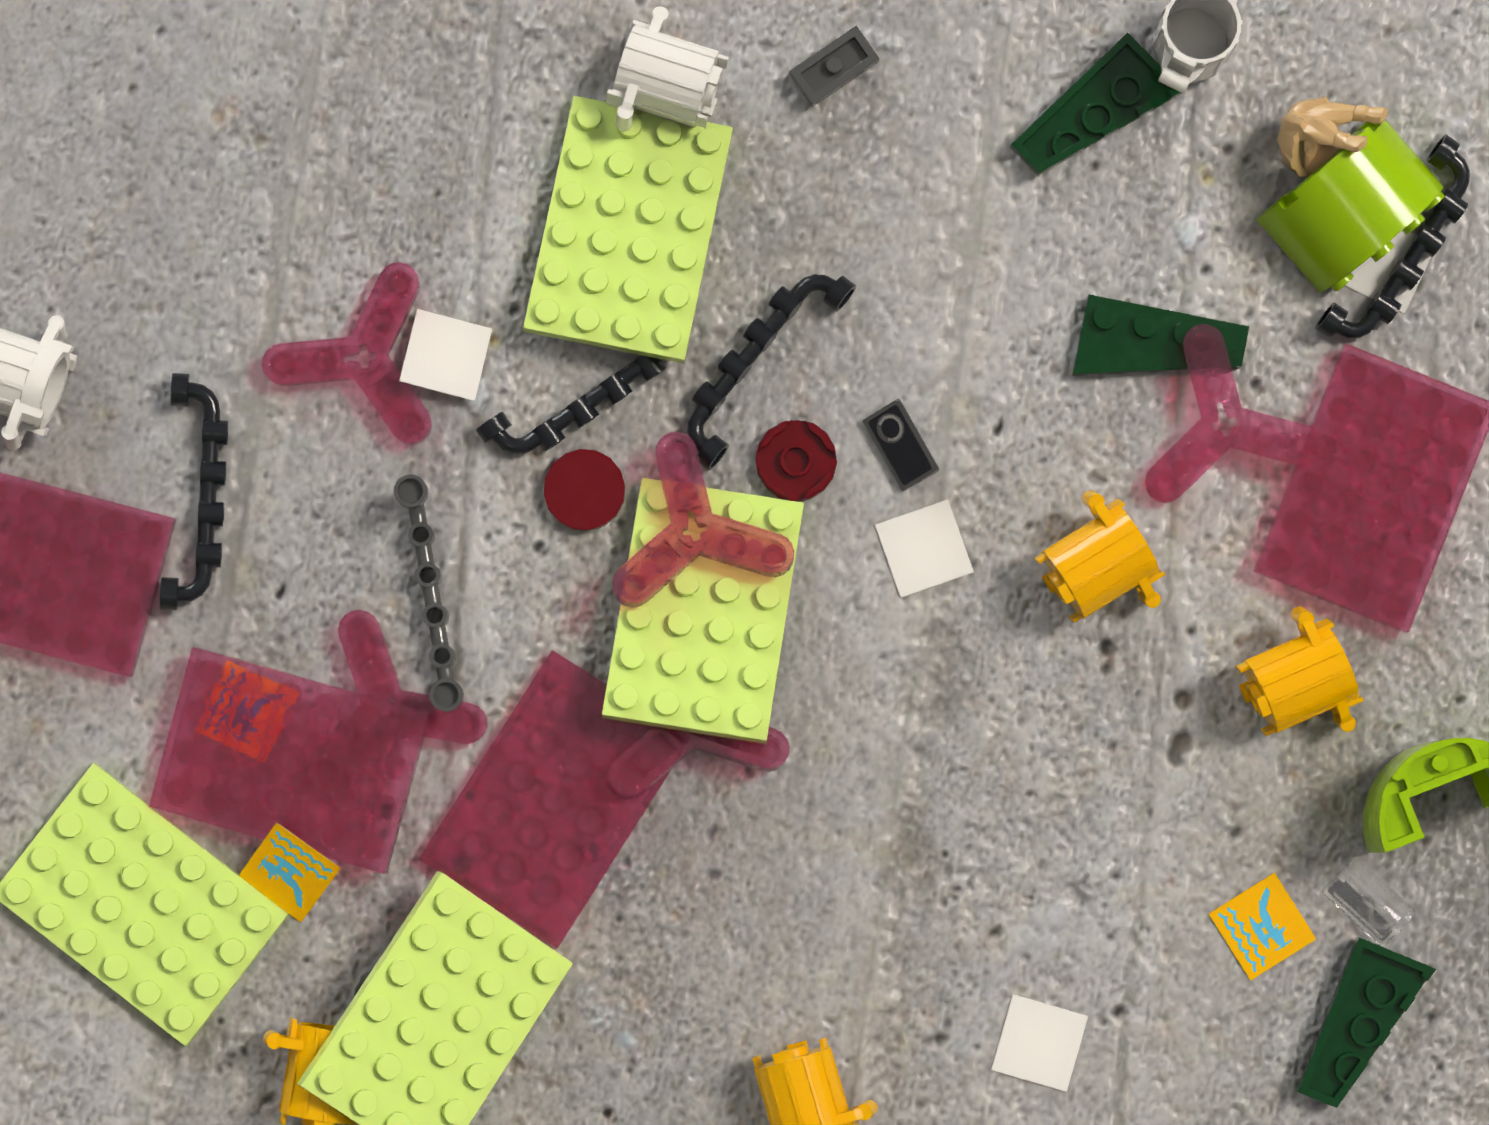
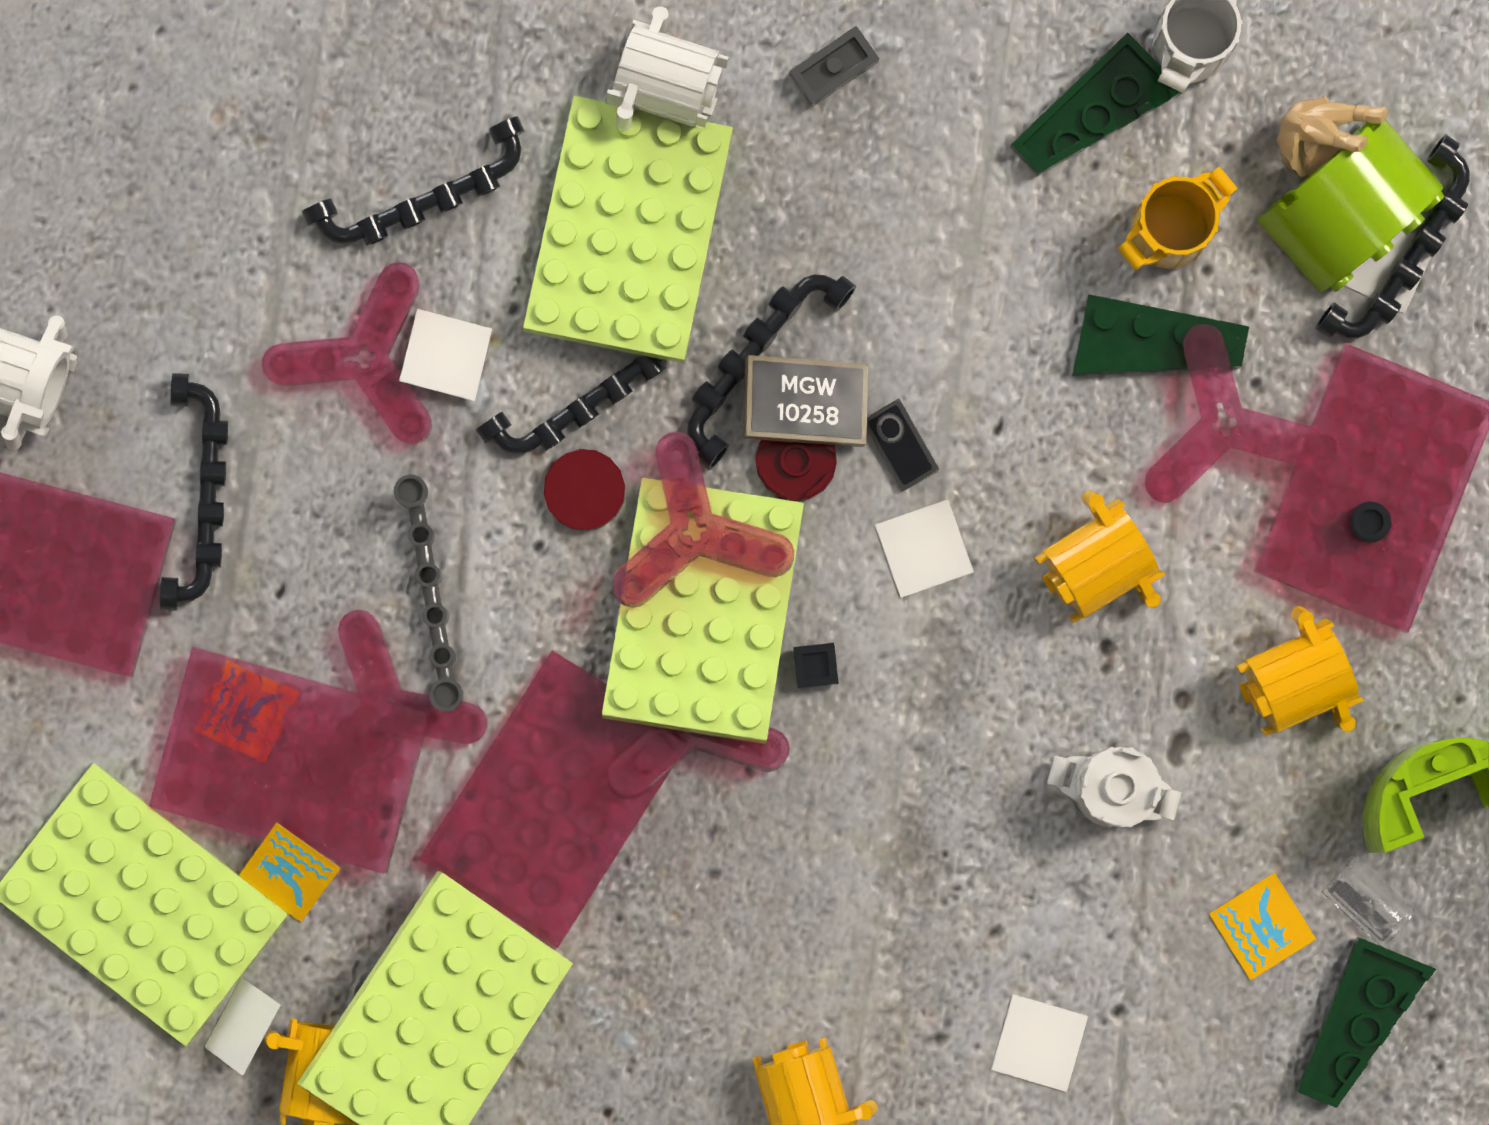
none -> white sticker [205,978,281,1076]
none -> black bar [302,116,525,246]
none -> tile [743,355,868,447]
none -> black plate [793,643,839,689]
none -> white container [1047,747,1182,828]
none -> yellow container [1117,167,1238,271]
none -> black tile [1348,501,1391,544]

